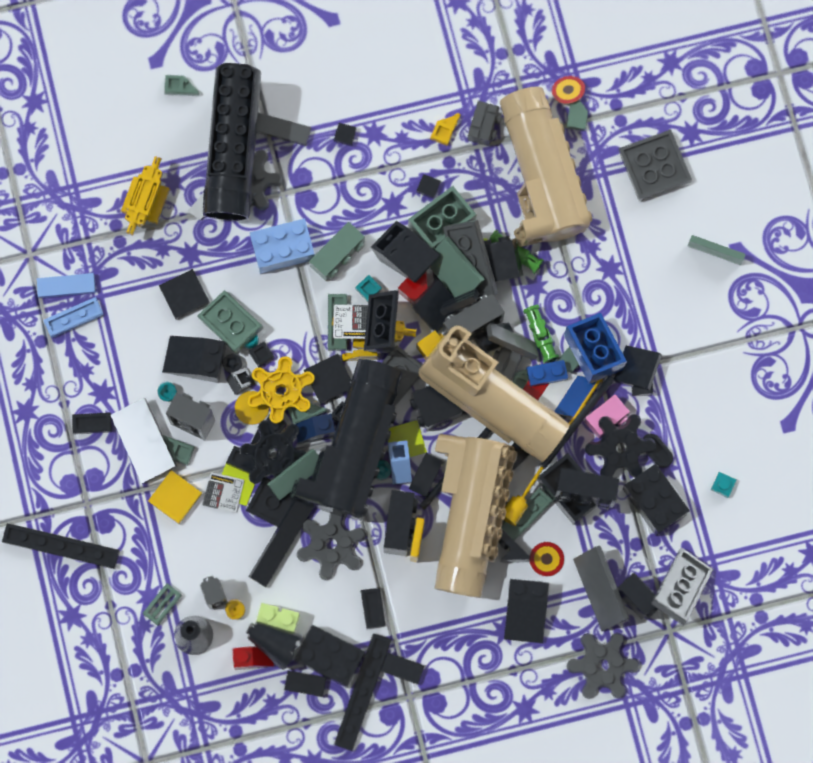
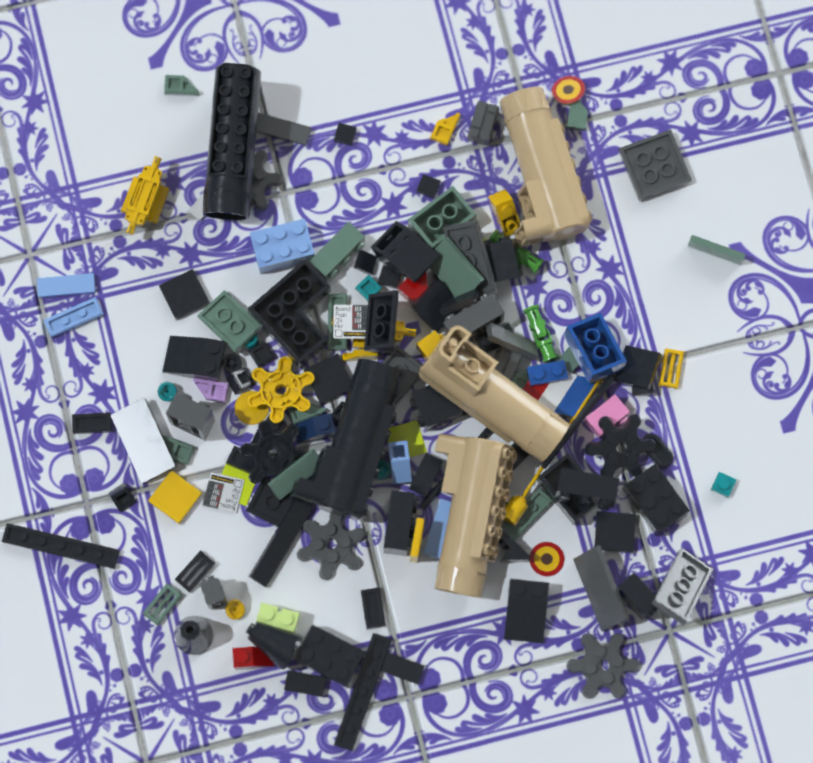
none -> black slope [108,483,136,512]
none -> black tile [175,550,215,593]
none -> lavender tile [193,378,229,403]
none -> black brick [248,259,331,369]
none -> black tile [354,250,377,275]
none -> black tile [378,265,401,289]
none -> light blue tile [423,499,451,560]
none -> yellow slope [488,189,520,236]
none -> black tile [594,511,636,553]
none -> yellow tile [658,348,684,389]

